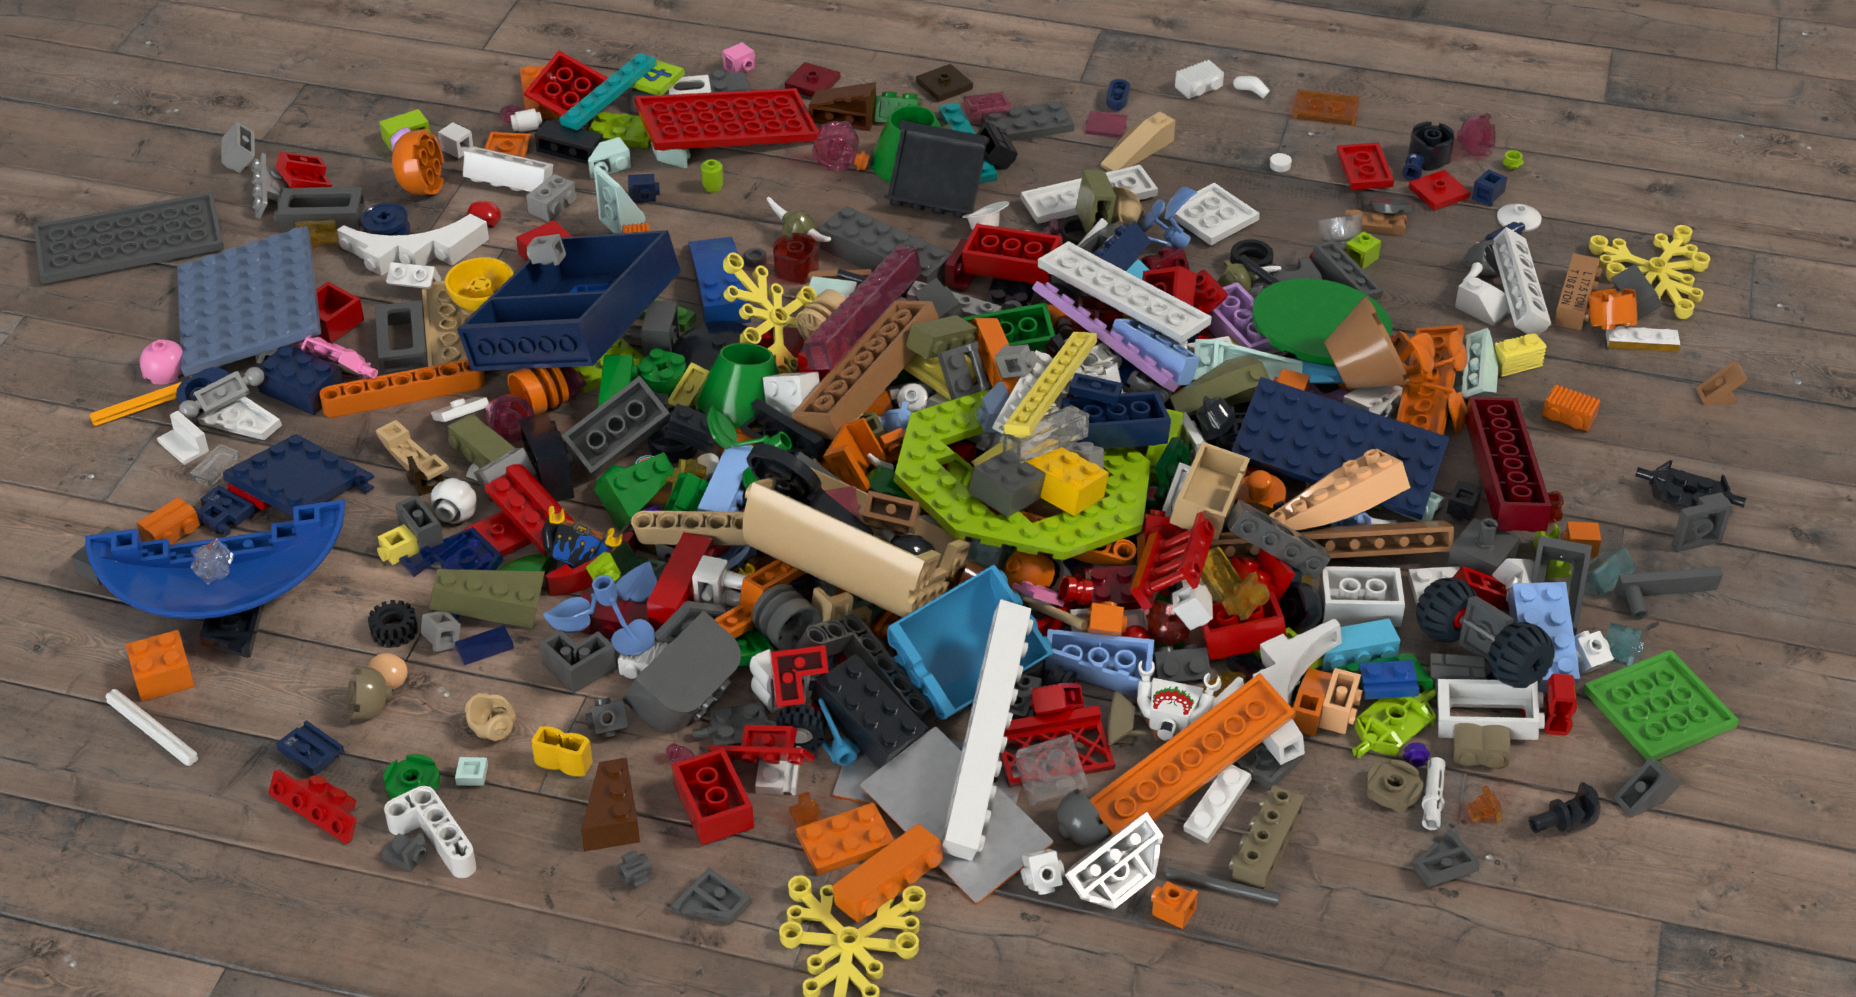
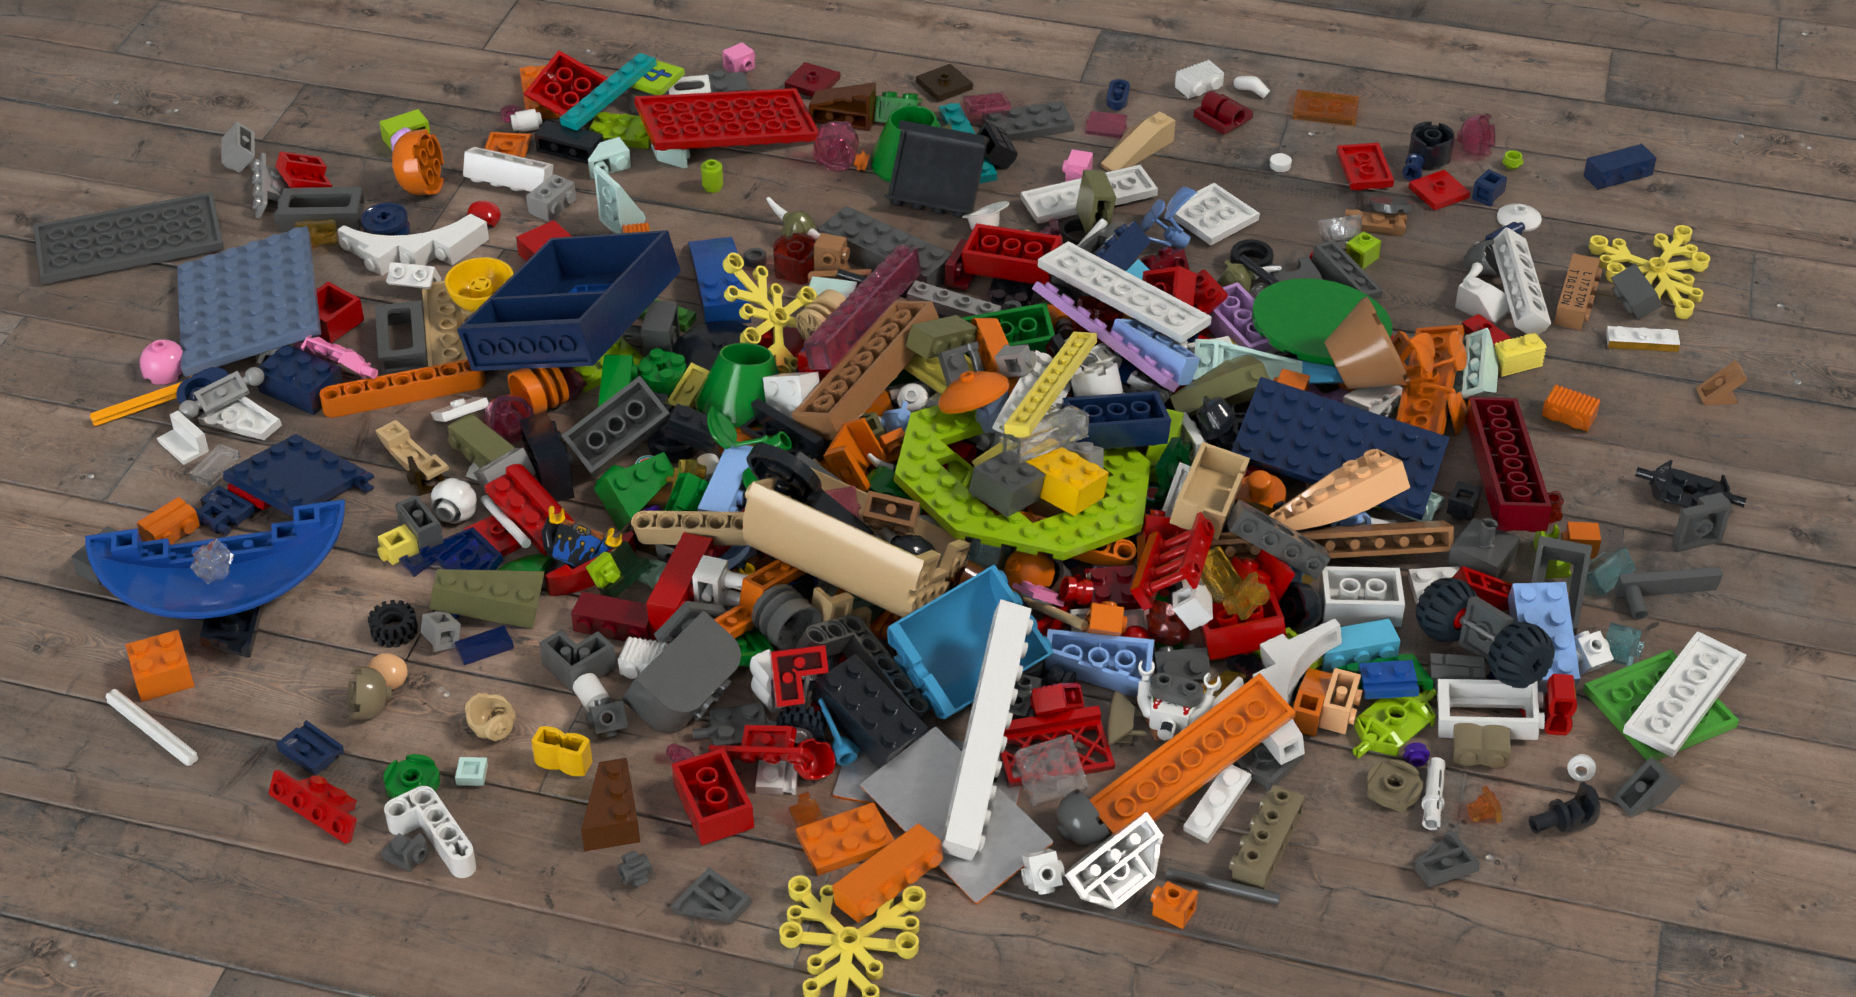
white brick [438,123,473,159] -> none
light grey brick [527,234,566,265] -> none
medium blue plant [543,561,657,655] -> none
dark blue brick [628,174,660,203] -> none
dark grey brick [914,278,965,319] -> none
dark blue plate [1068,373,1123,405] -> none
tan piece [1111,186,1144,224] -> none
white slope [1492,558,1534,602] -> none
orange brick [1588,288,1638,330] -> none
none -> white bar [481,495,531,548]
none -> white brick [573,673,611,713]
none -> red hair [793,738,836,781]
none -> medium nougat brick [814,233,850,271]
none -> orange dish [938,371,1010,414]
none -> bright pink brick [1062,149,1093,182]
none -> dark grey plate [1149,673,1204,708]
none -> dark red plate [1193,90,1253,135]
none -> red plate [1461,314,1511,347]
none -> white plate [1567,754,1596,781]
none -> dark blue brick [1583,144,1656,190]
none -> white plate [1623,631,1746,758]

